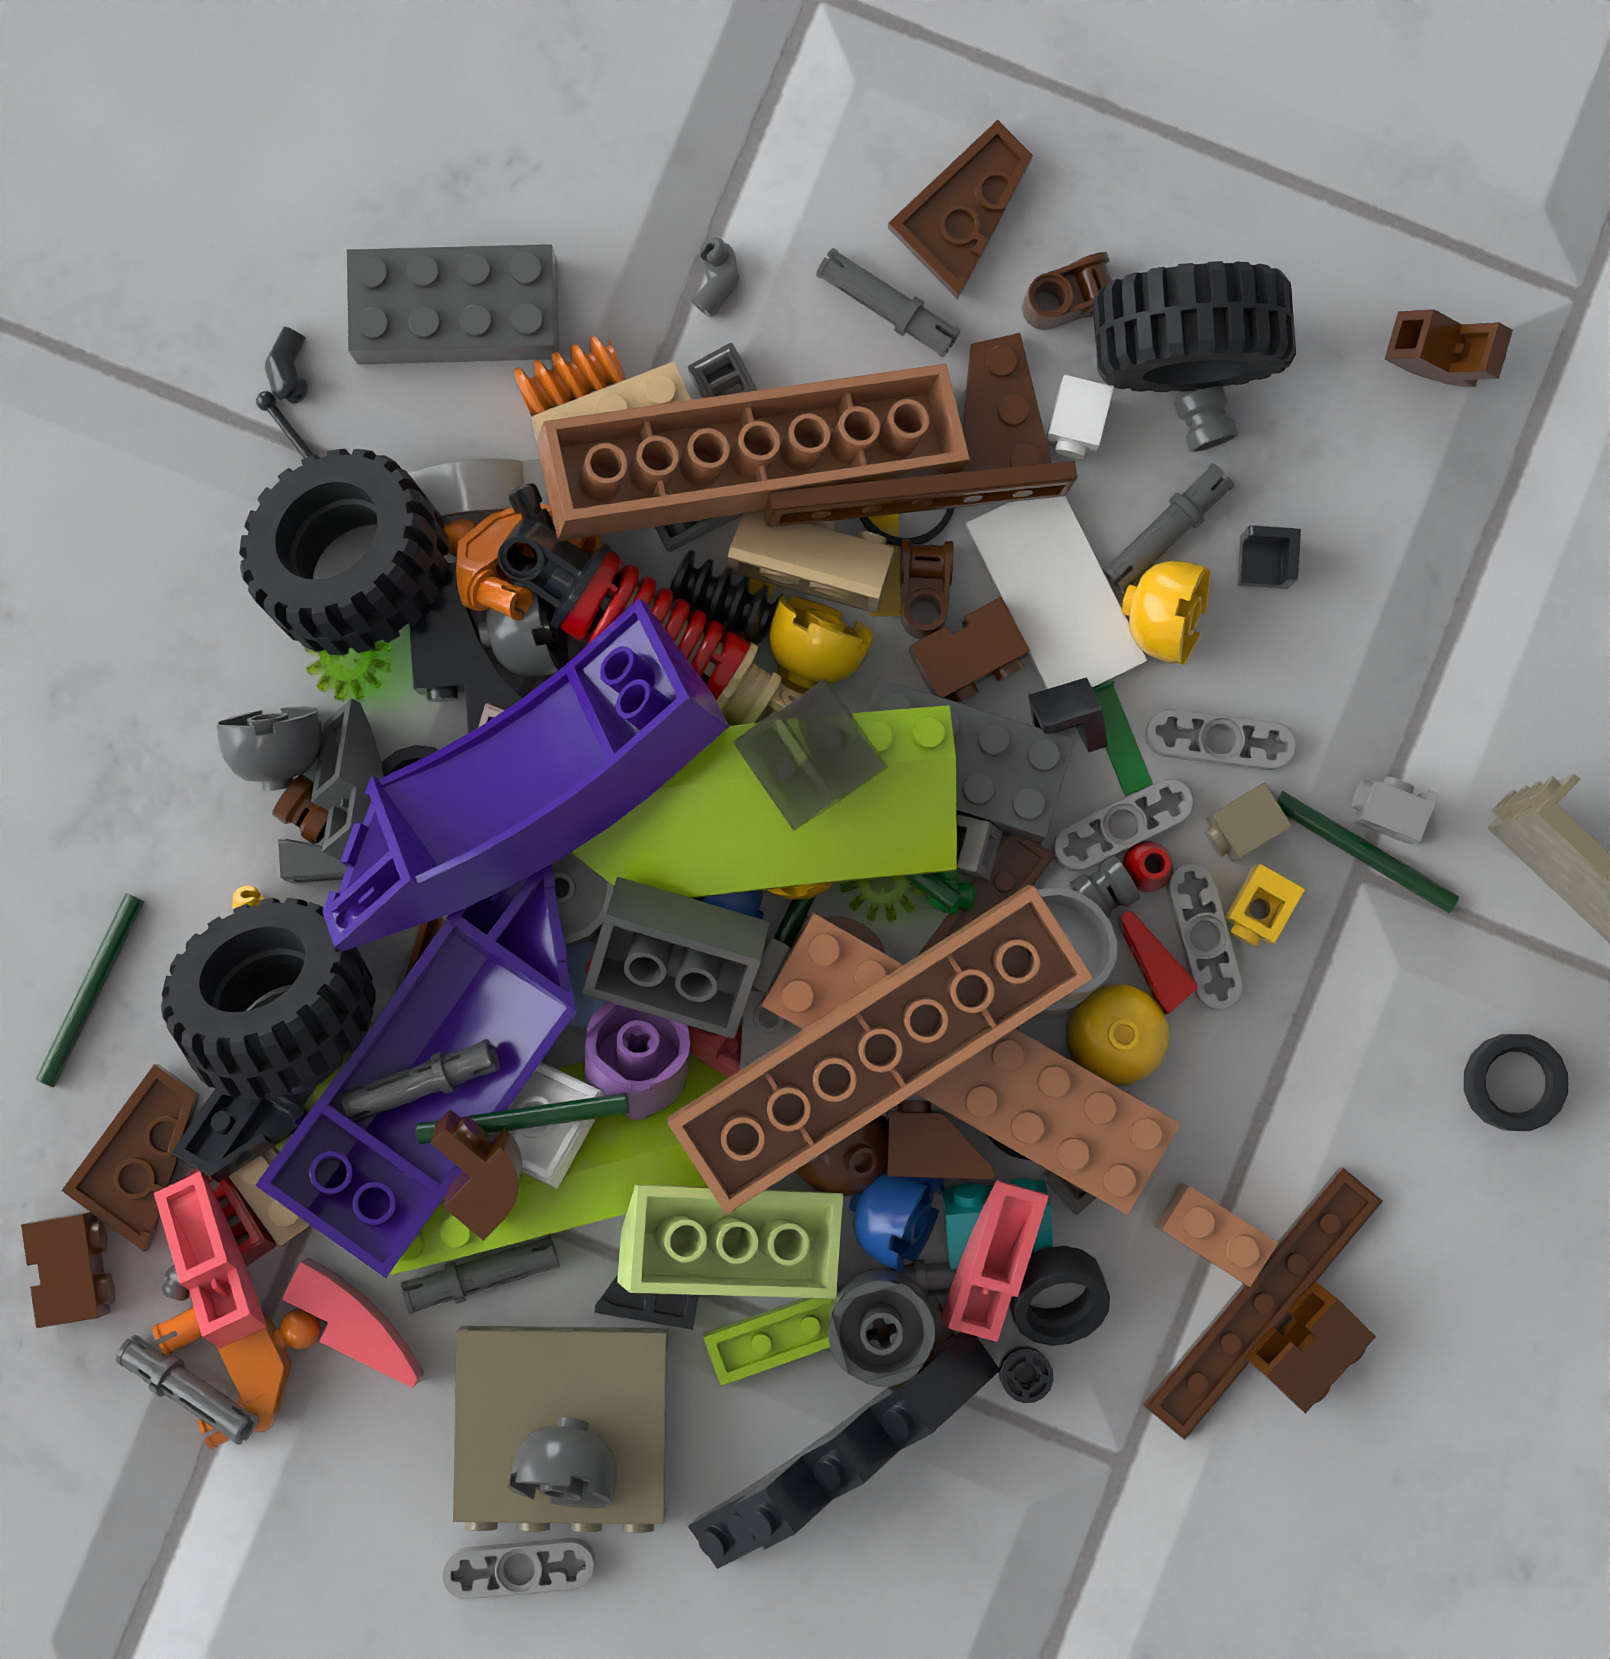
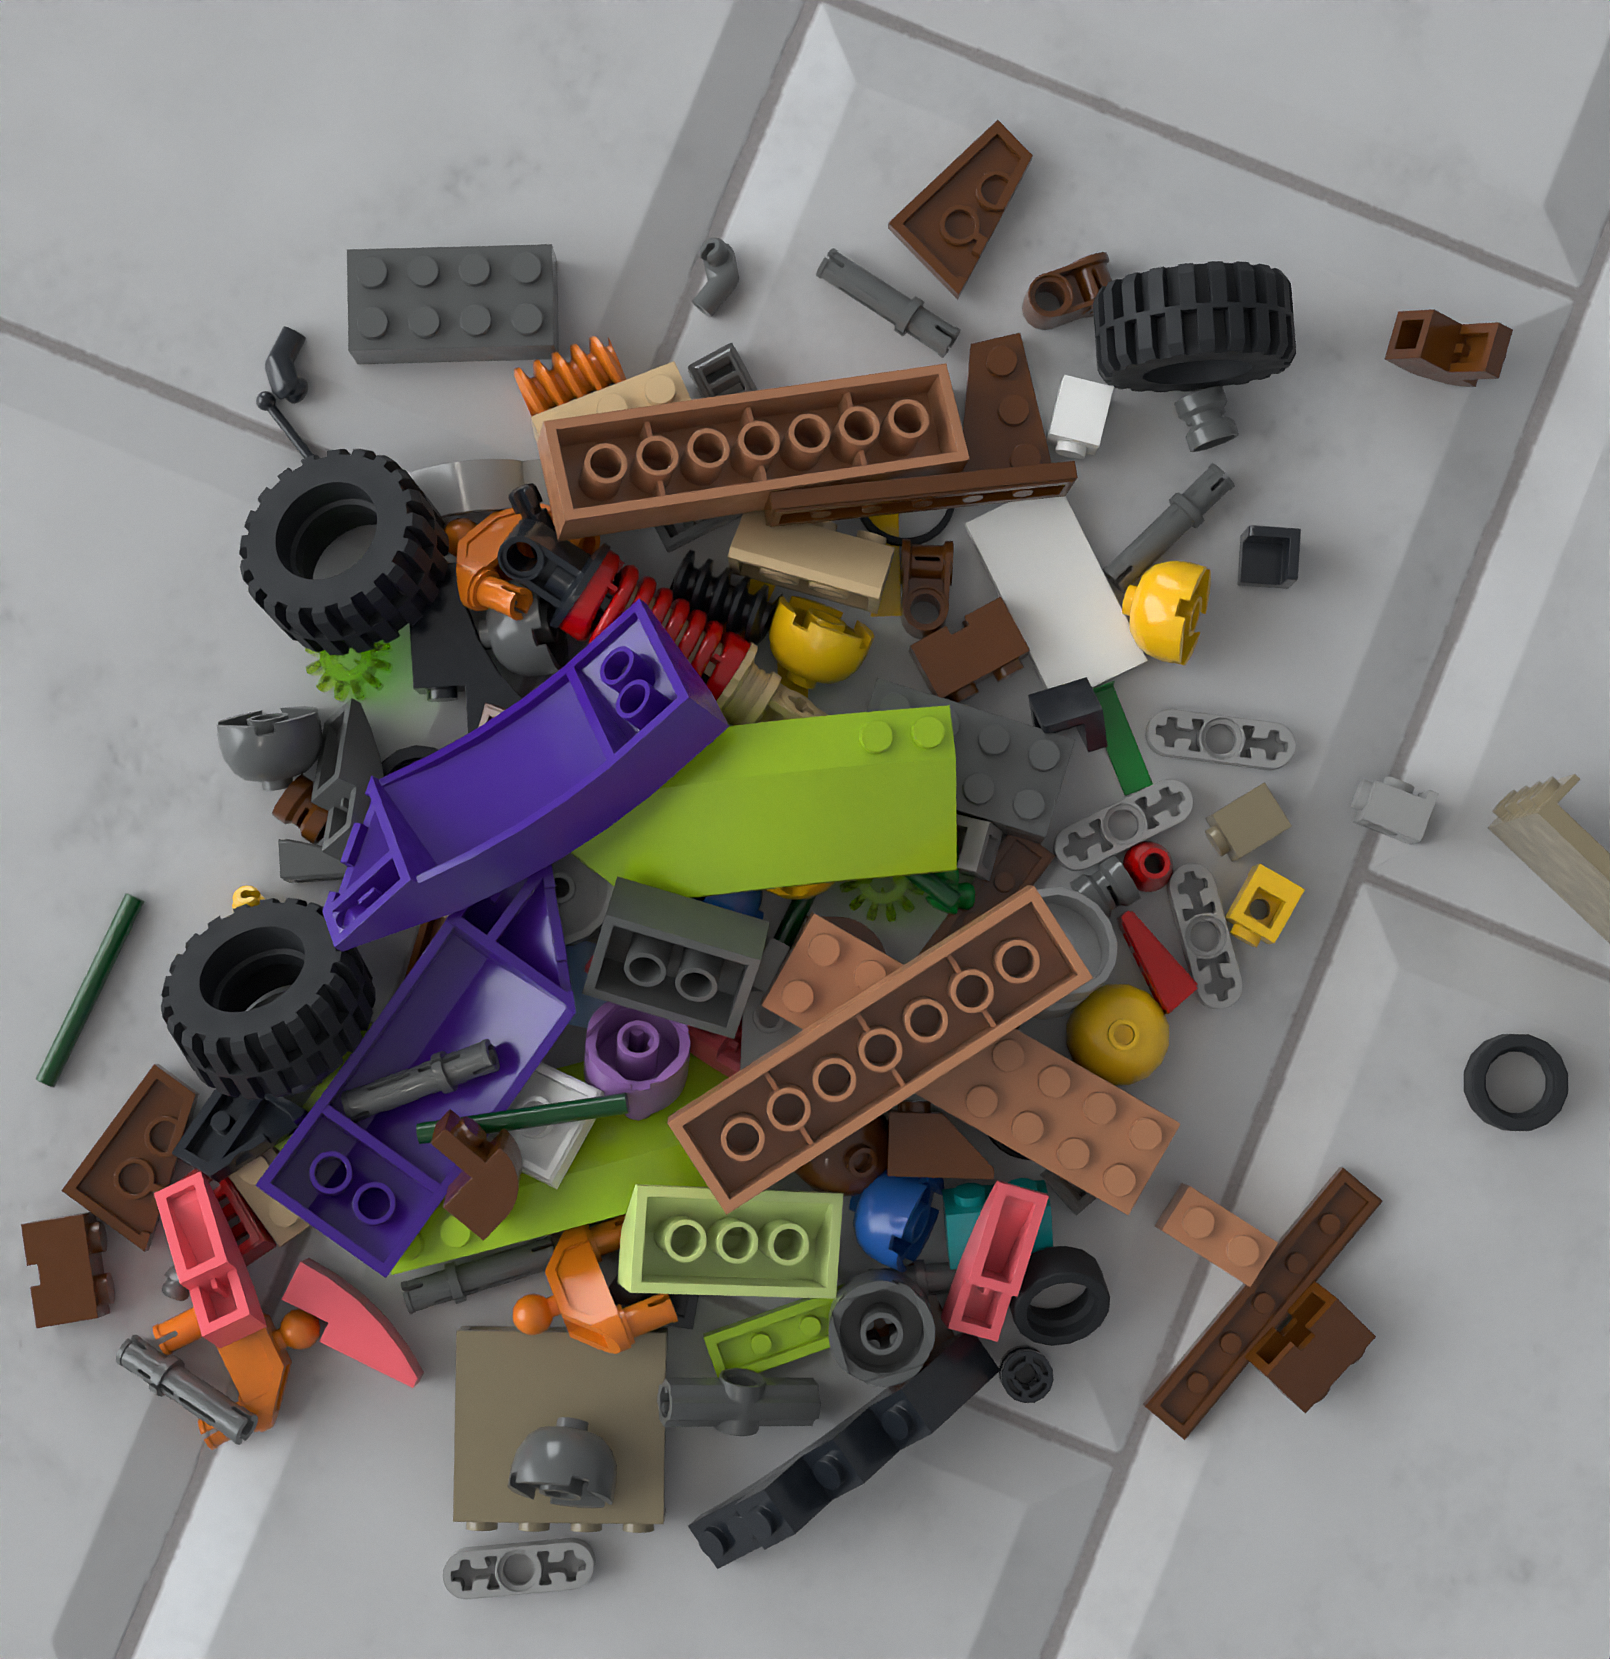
clear smoke slope [733,679,888,830] -> none
dark green bar [1276,790,1459,914] -> none
none -> orange connector [512,1214,678,1354]
none -> dark grey piece [657,1368,821,1436]

